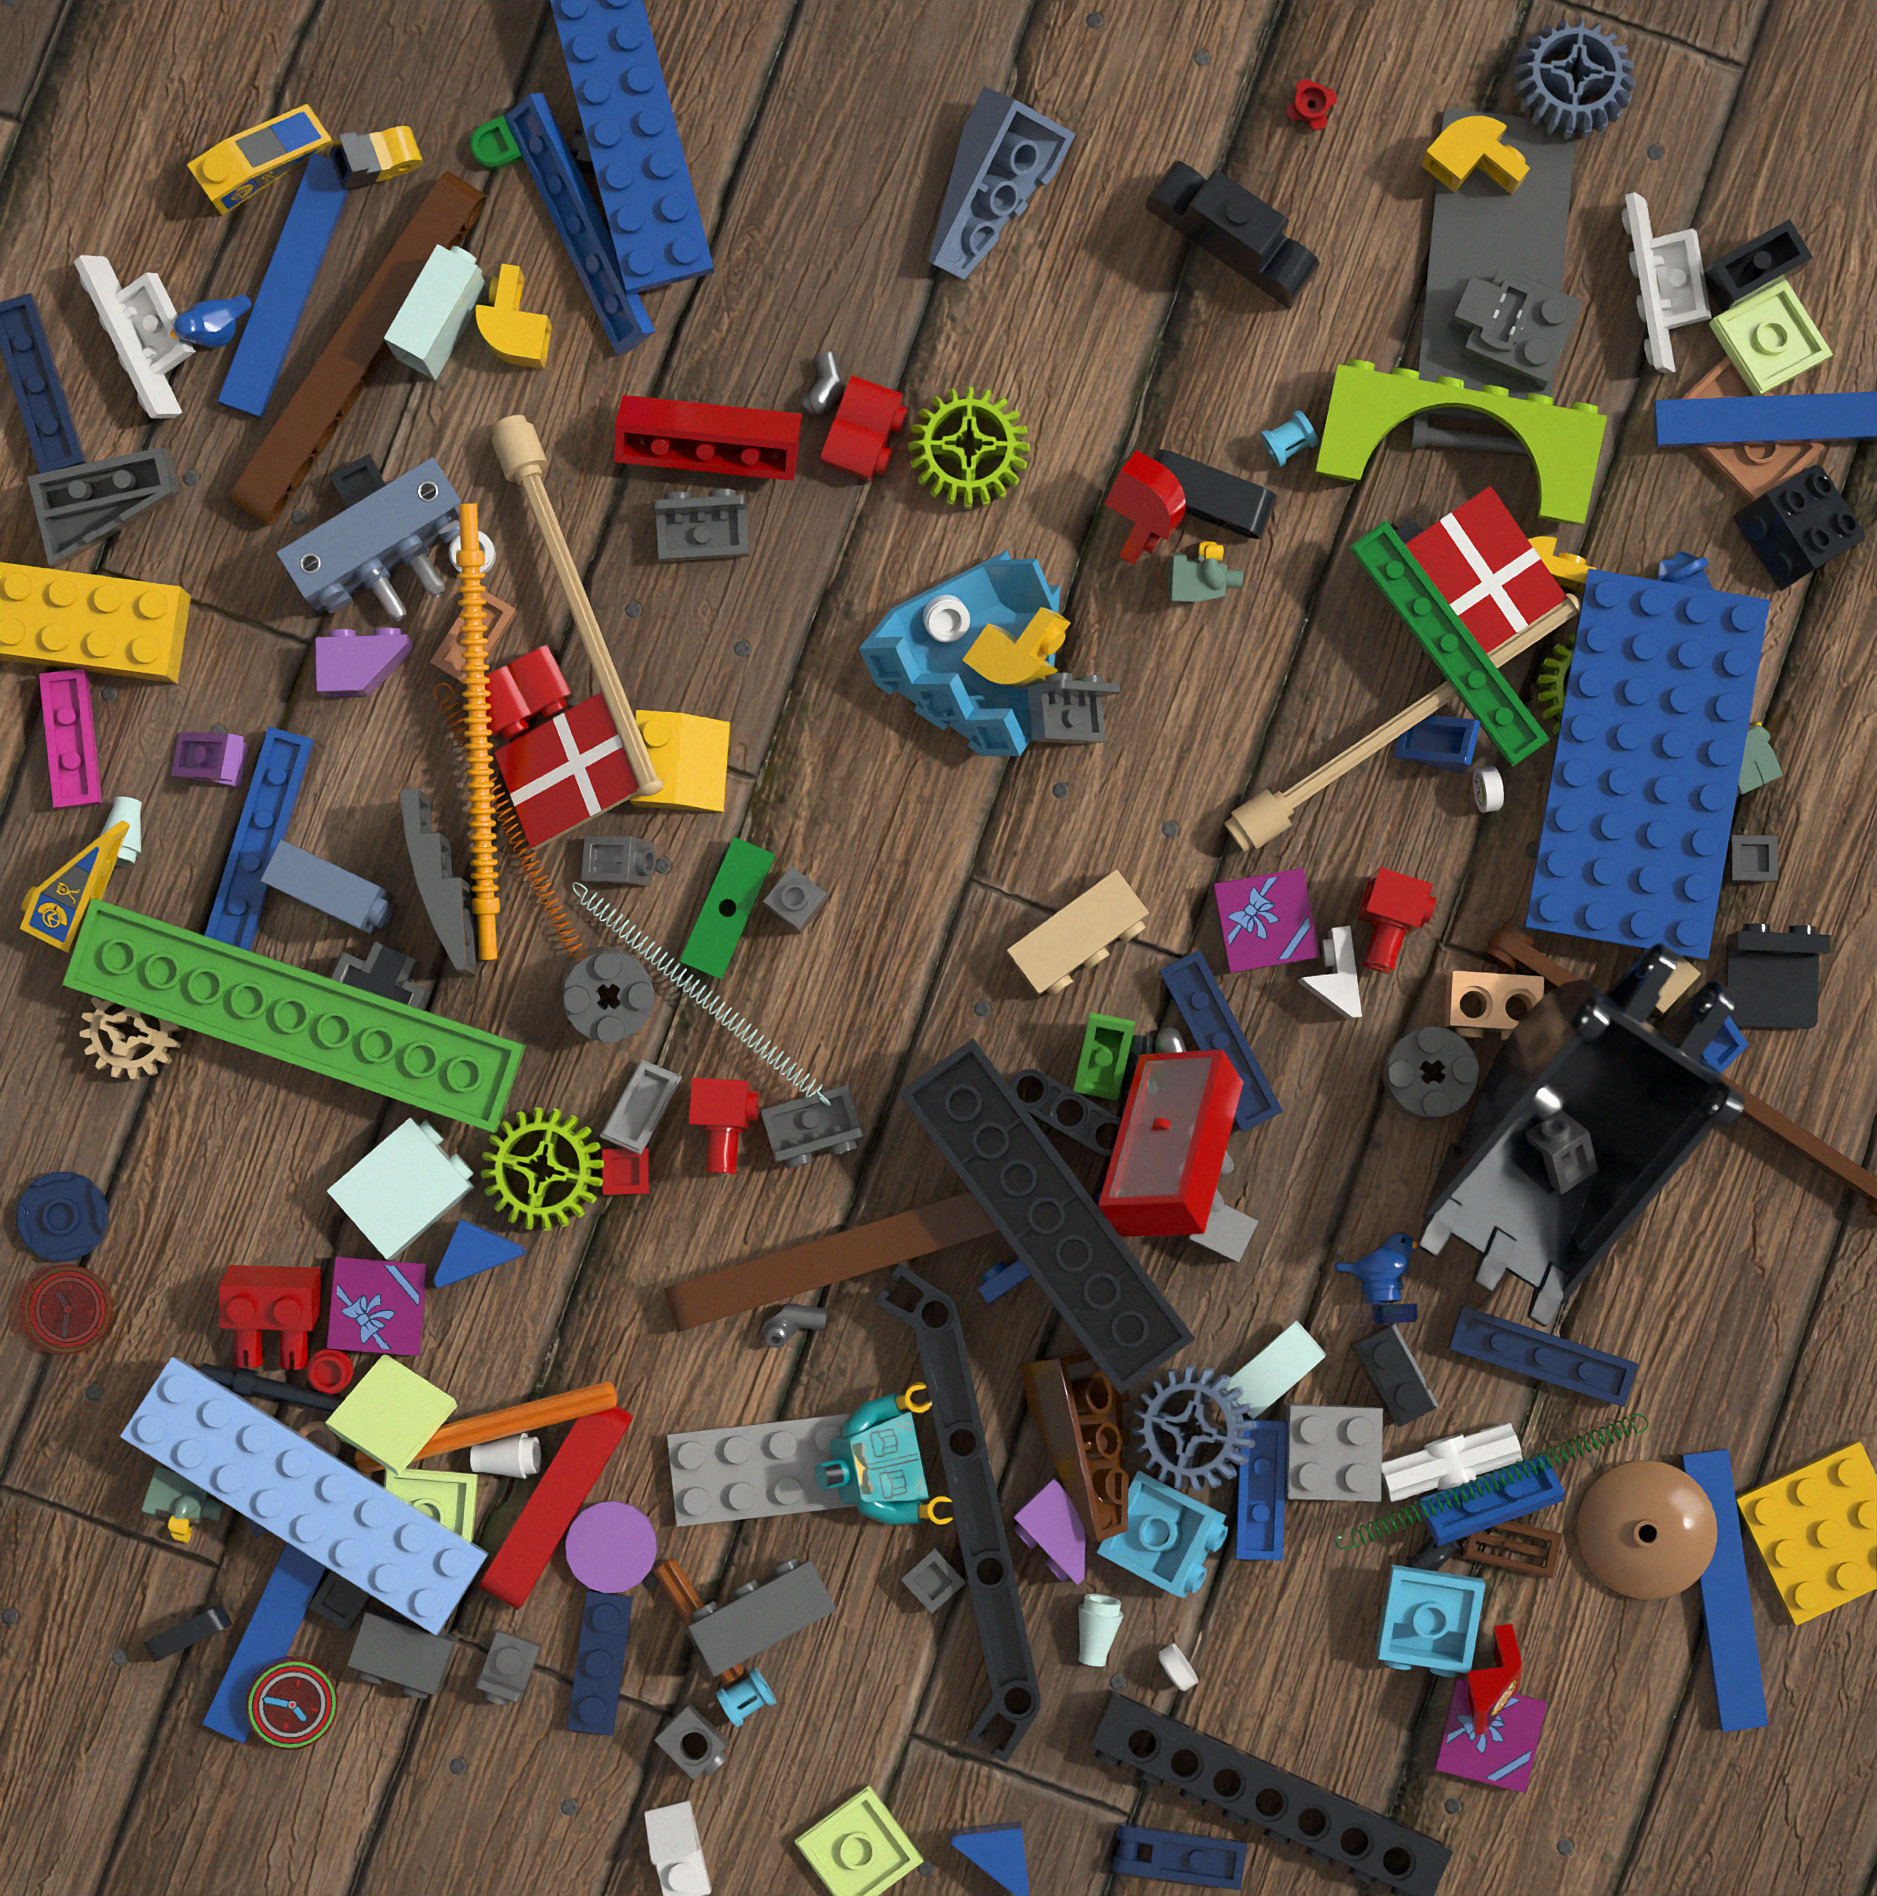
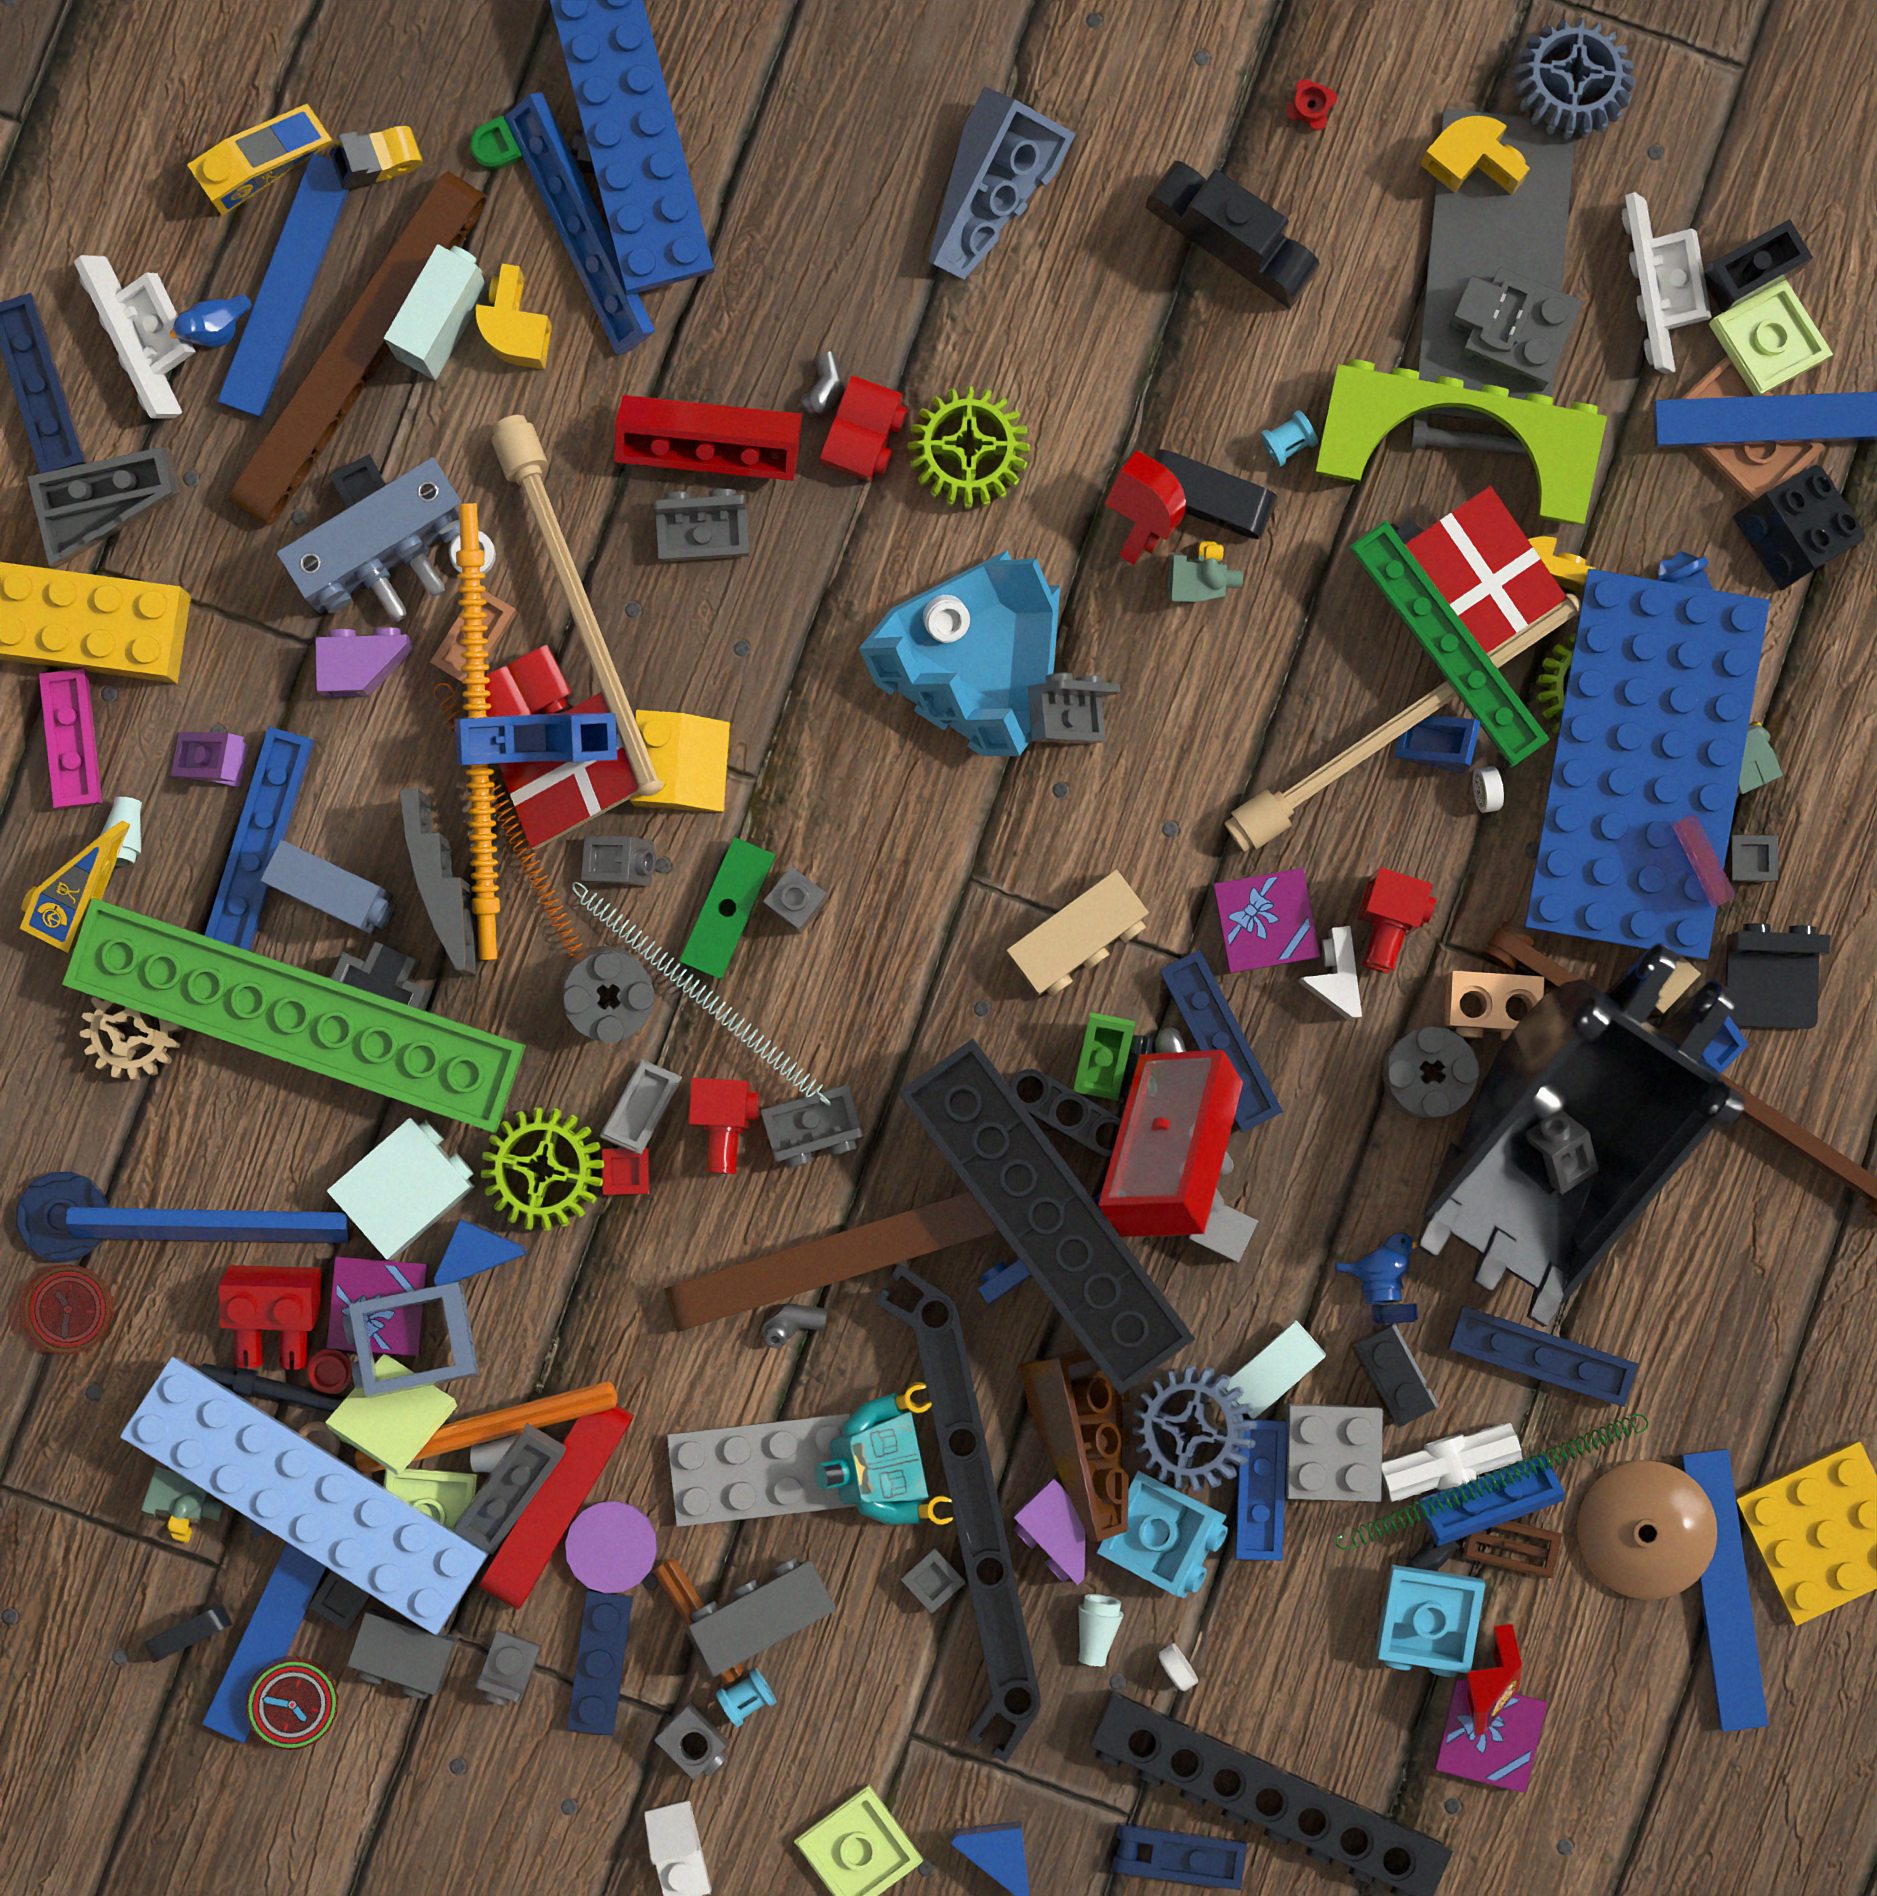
yellow brick [962,607,1070,689] -> none
none -> blue tile [66,1207,350,1243]
none -> sand blue window [343,1282,480,1398]
none -> dark grey plate [453,1423,566,1554]
none -> blue arch [454,713,617,765]
none -> clear pink tile [1672,814,1735,908]

